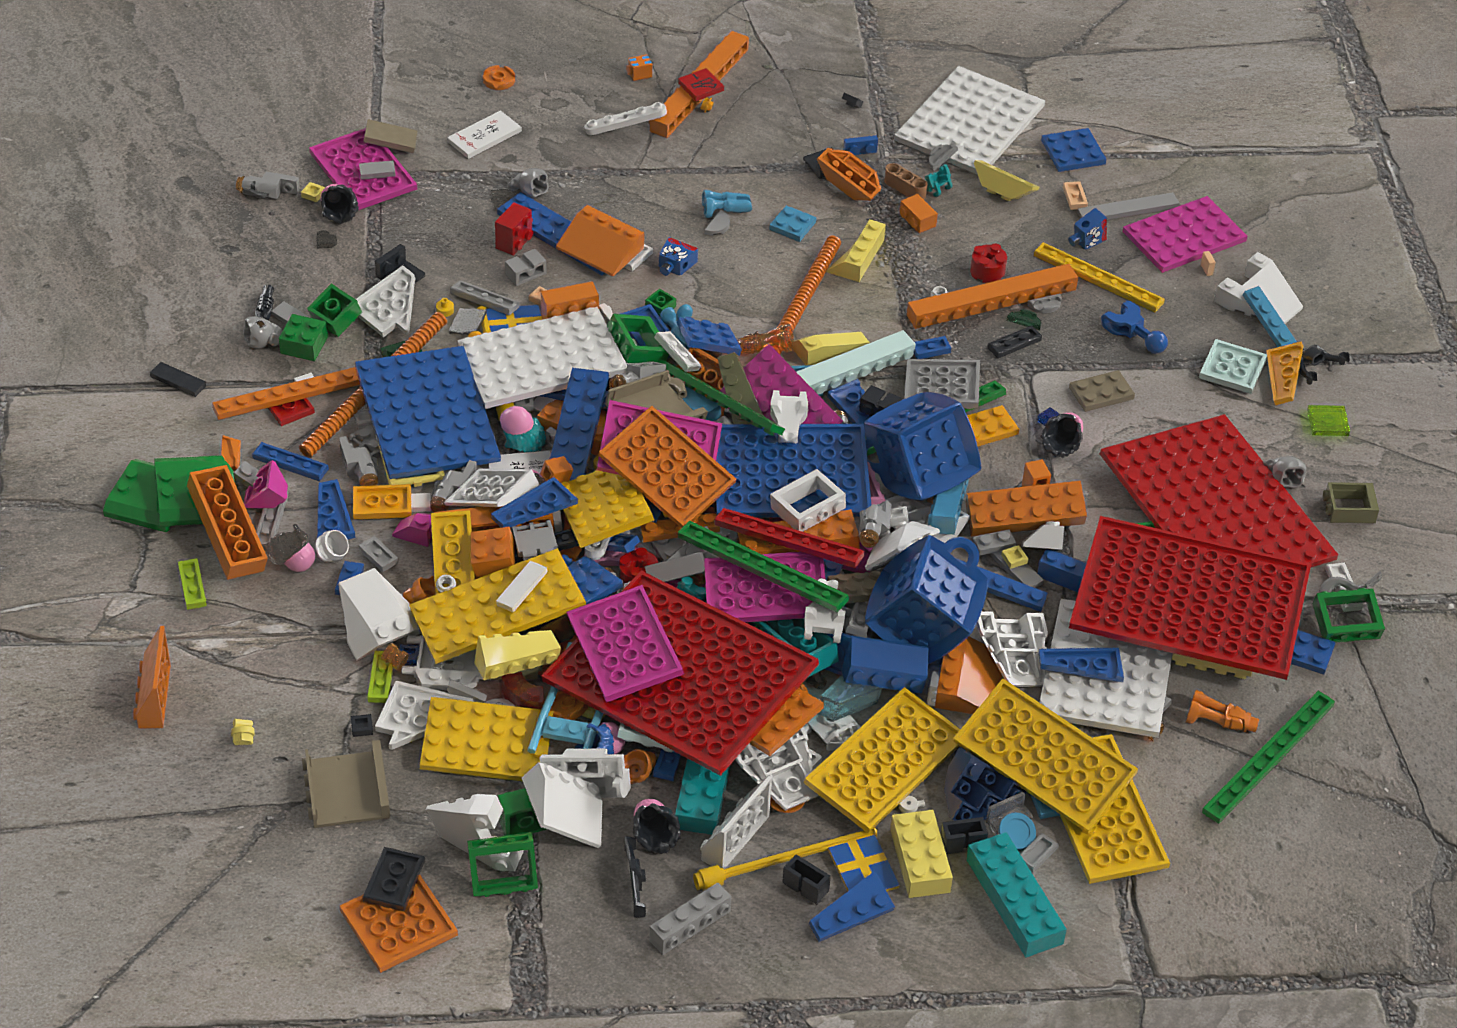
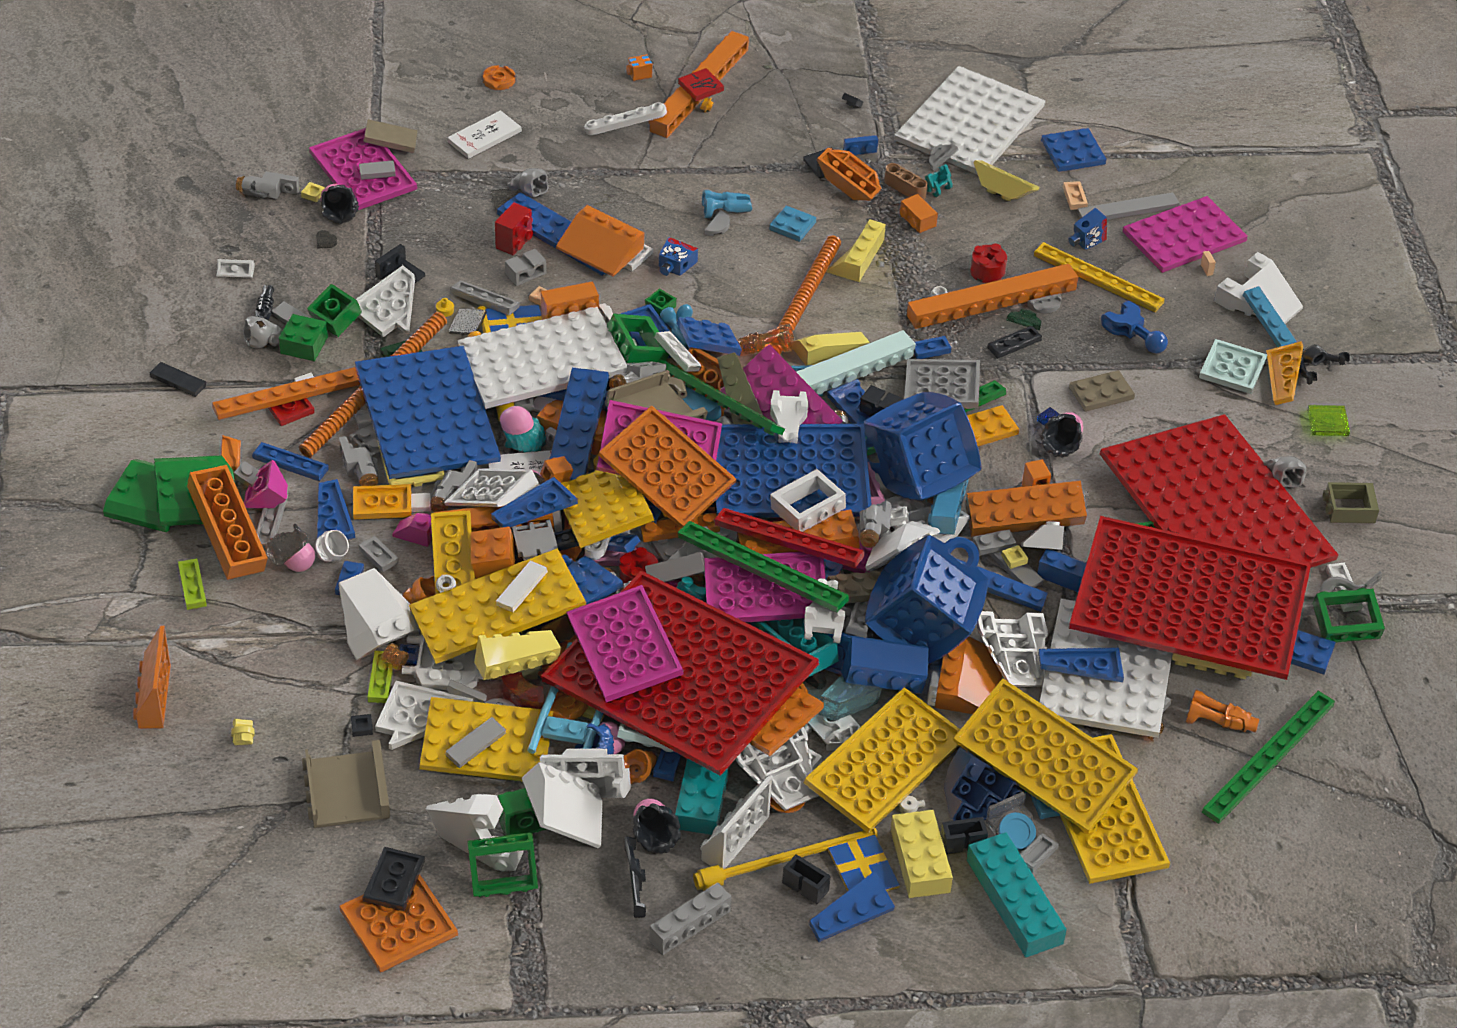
none -> white slope [216,259,255,278]
none -> light grey tile [445,717,506,768]

